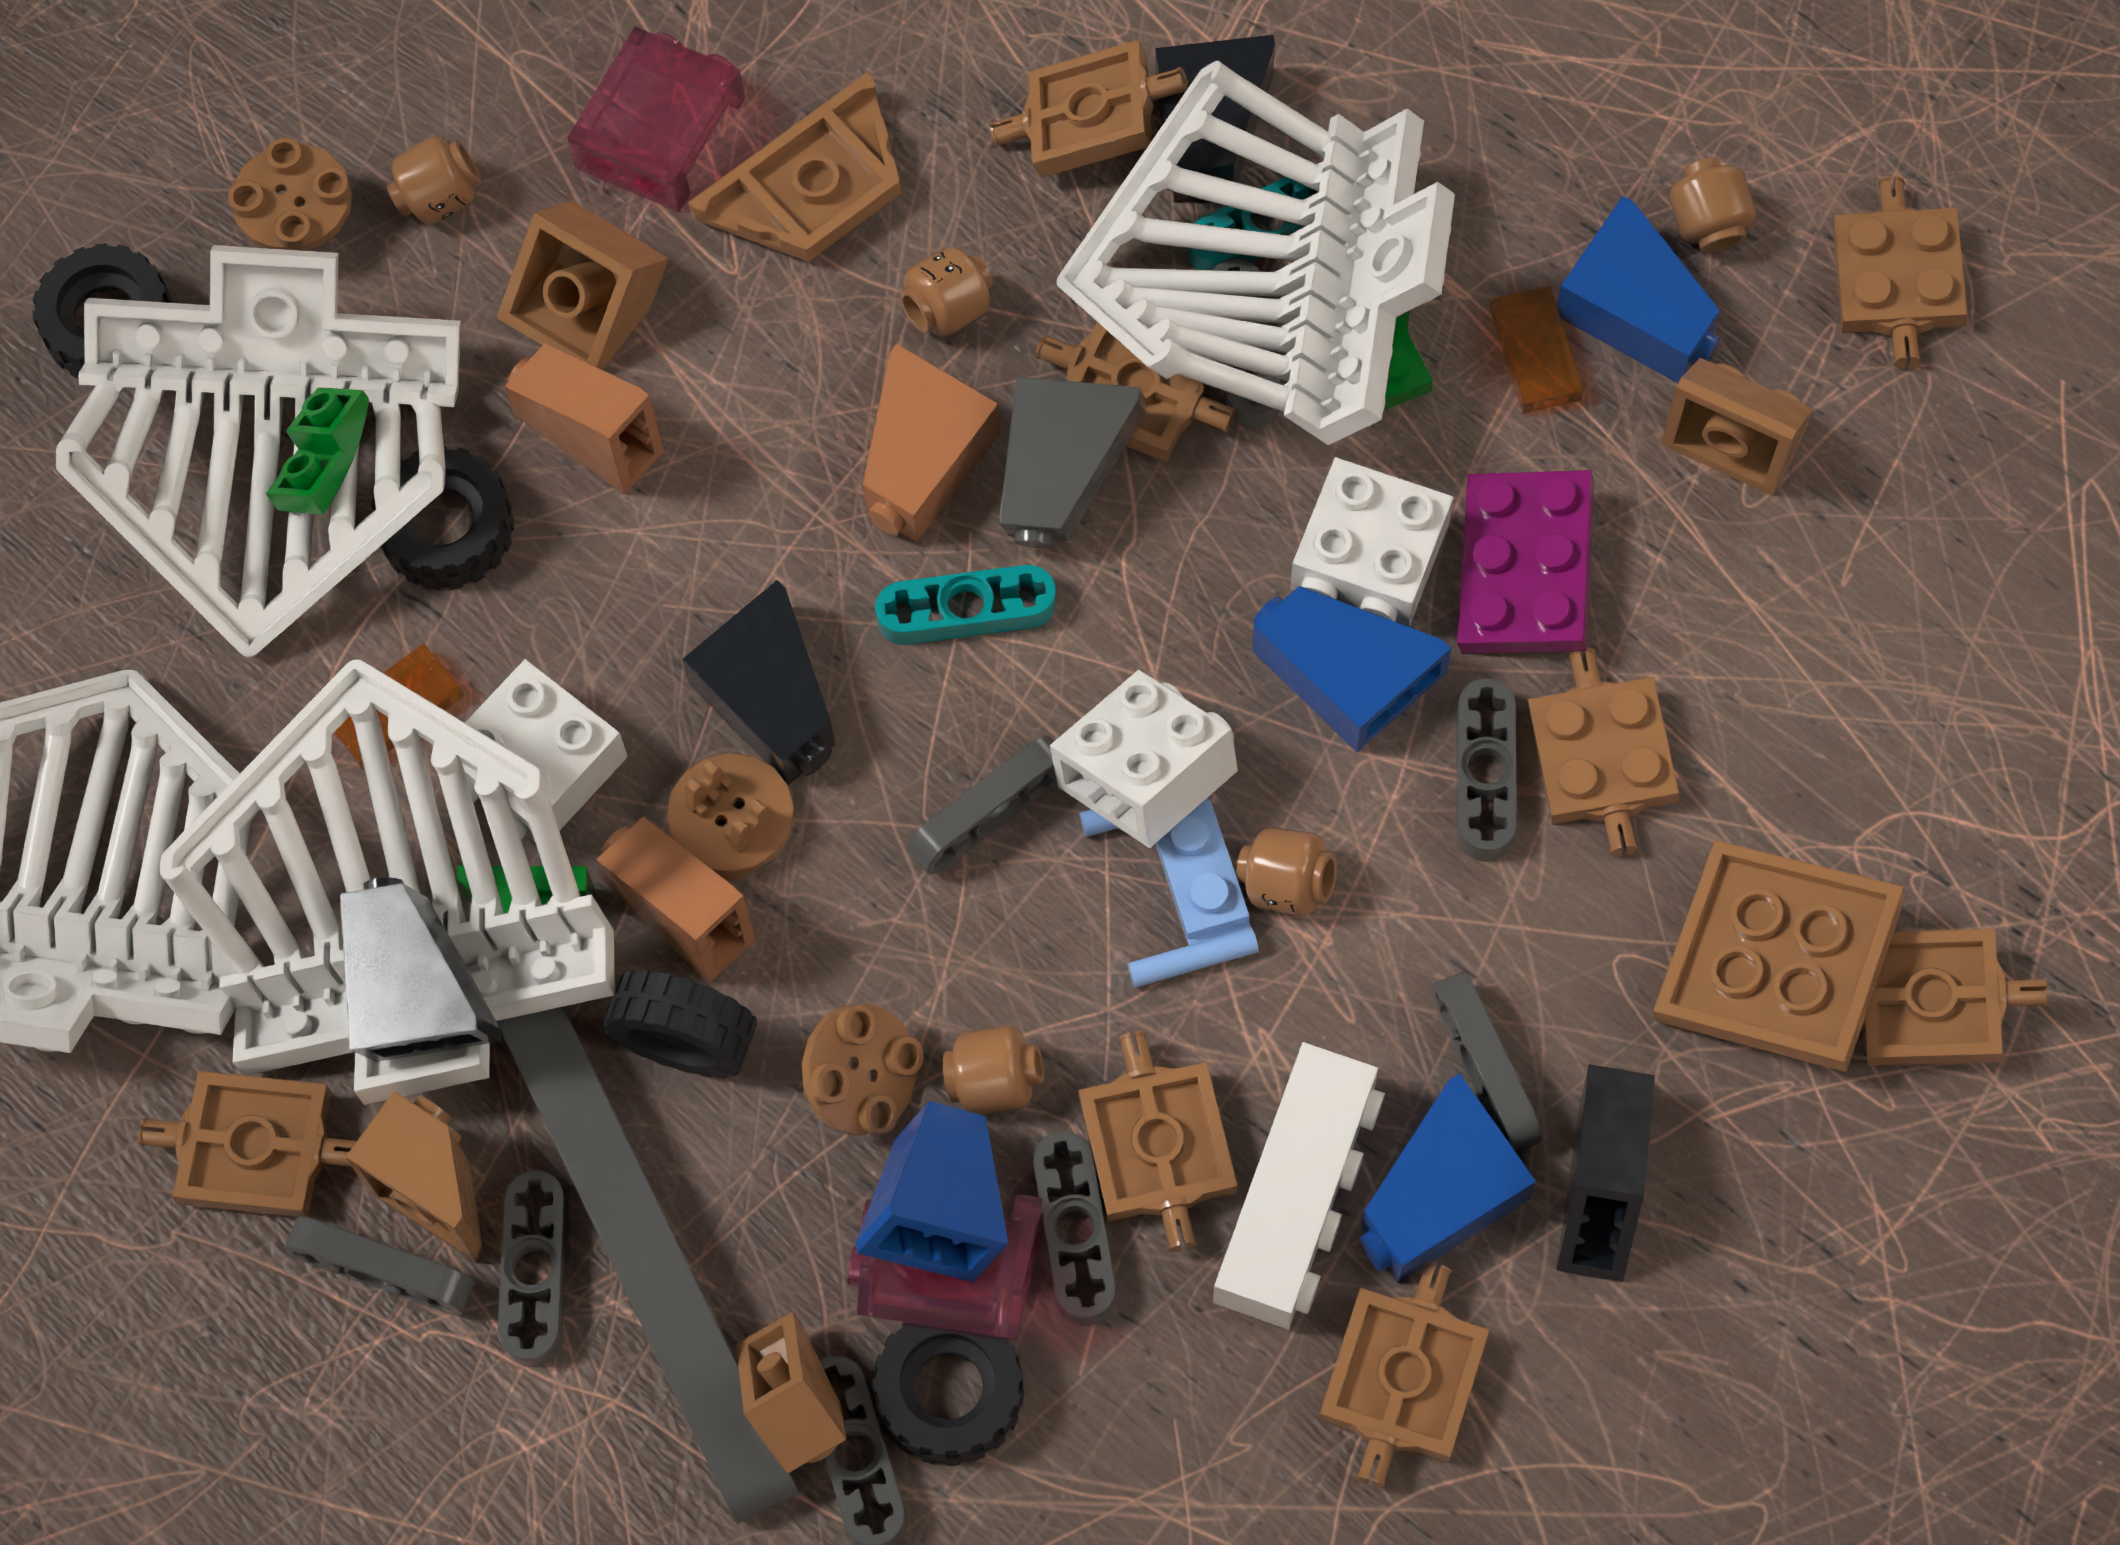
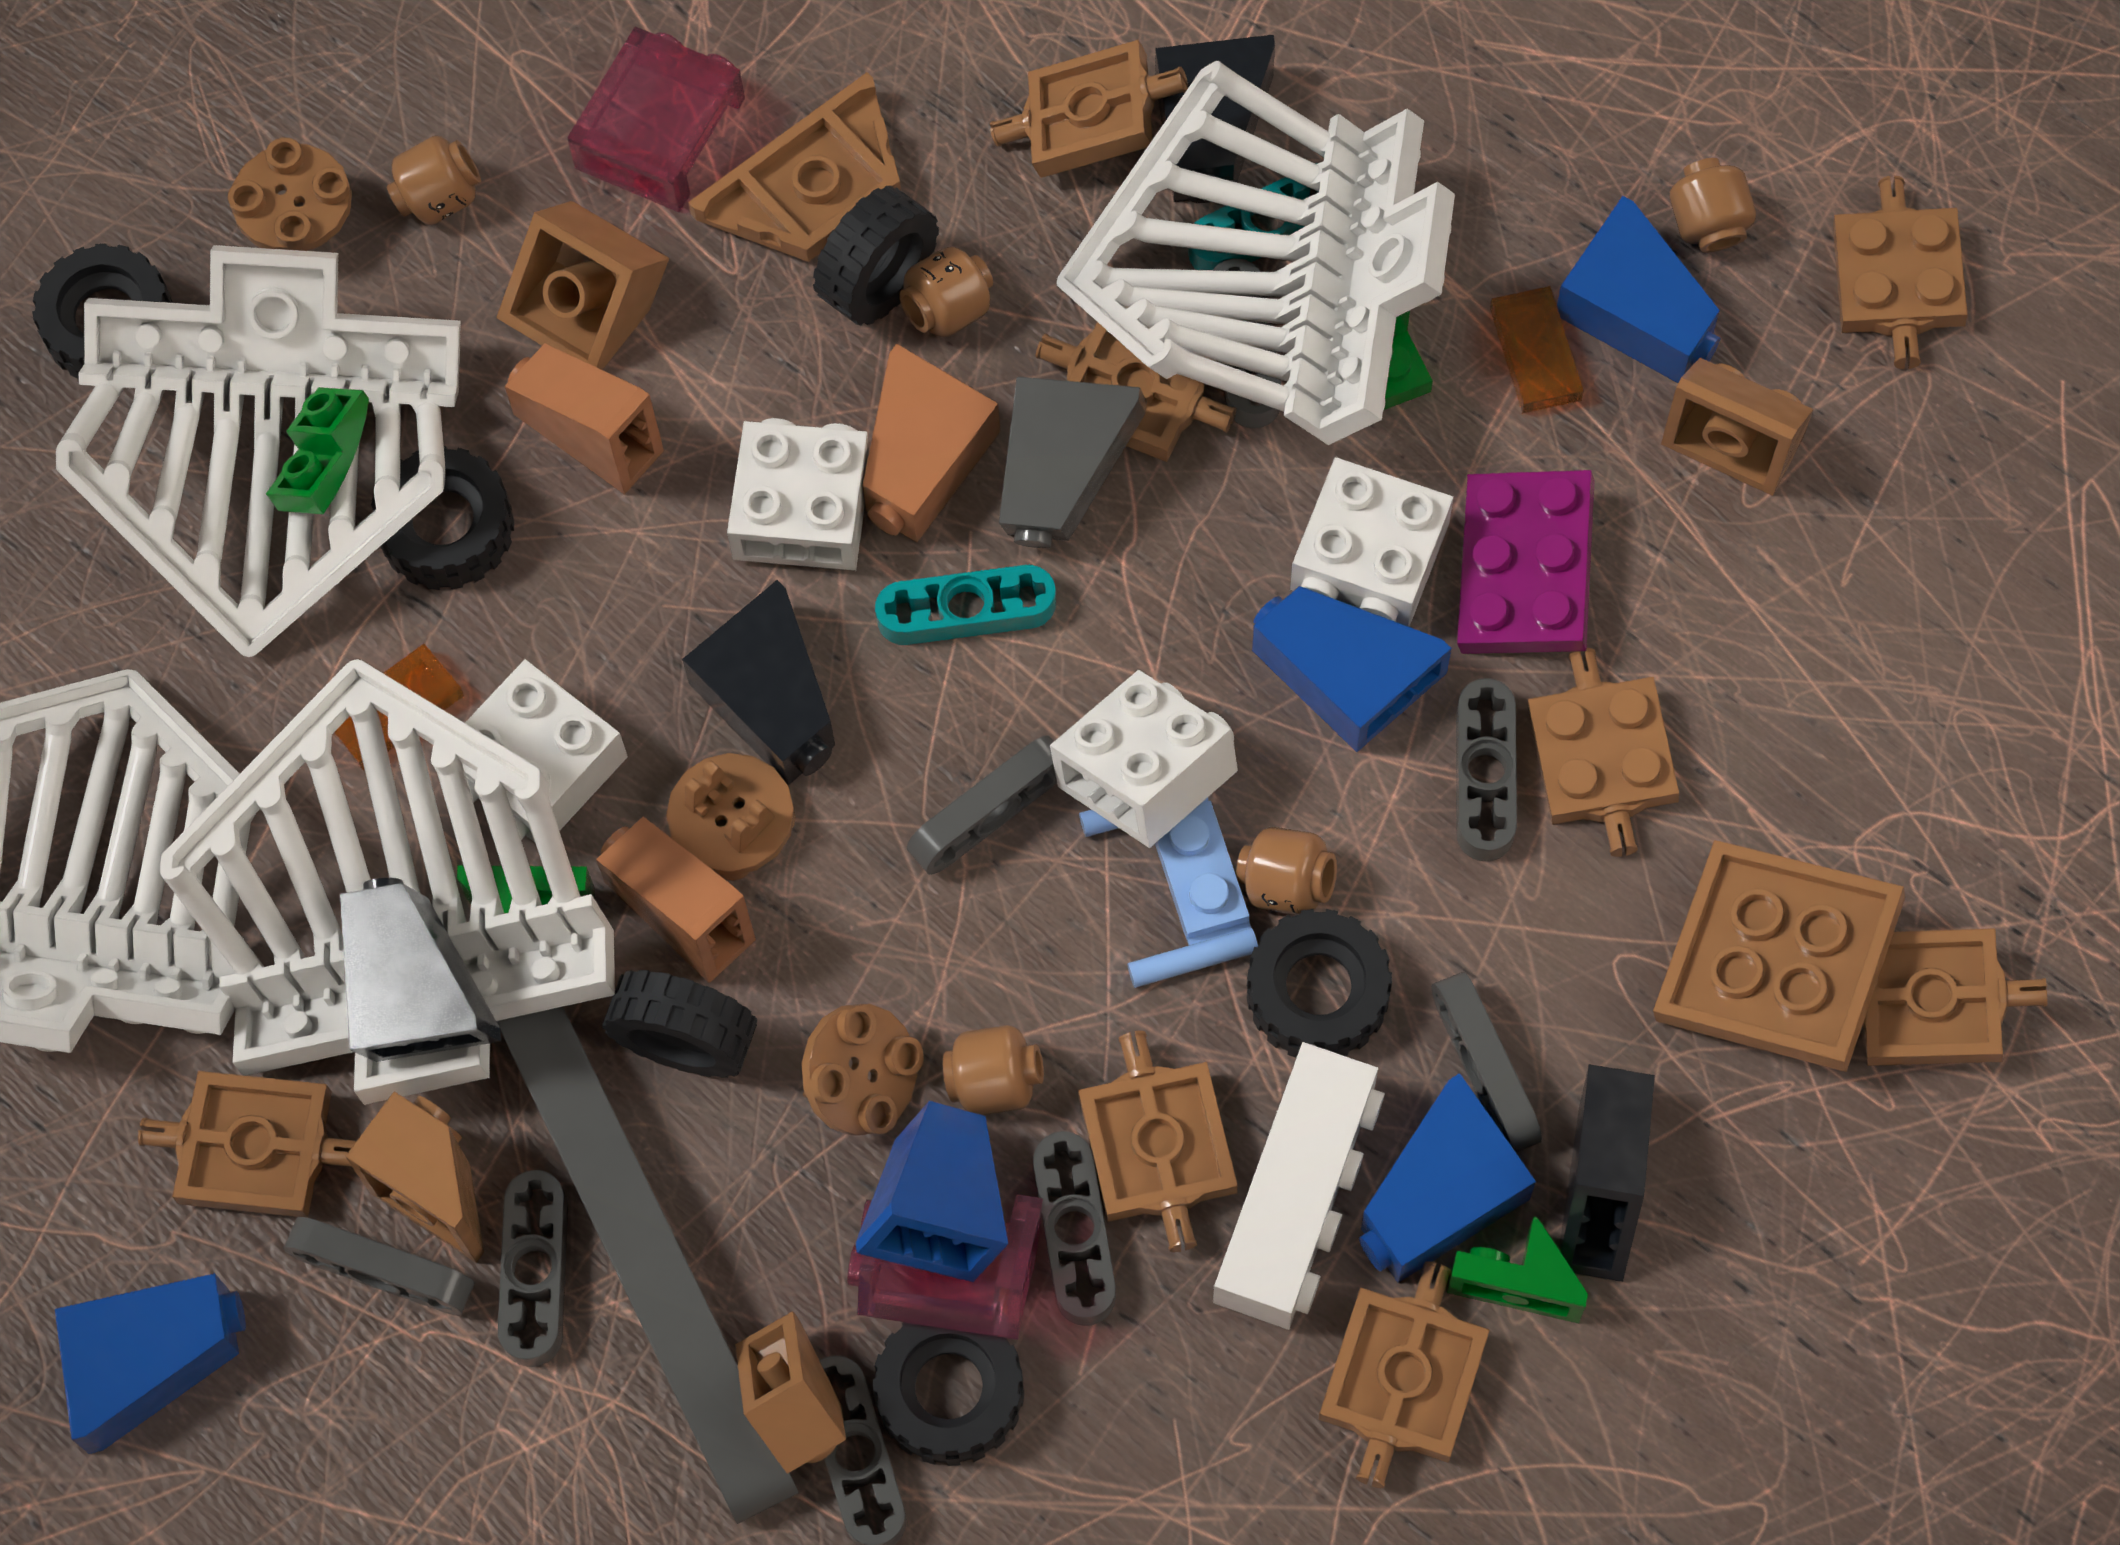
none -> blue slope [55,1273,246,1454]
none -> white brick [727,418,870,571]
none -> black tyre [813,186,939,326]
none -> black tyre [1247,909,1392,1058]
none -> green slope [1447,1217,1588,1324]

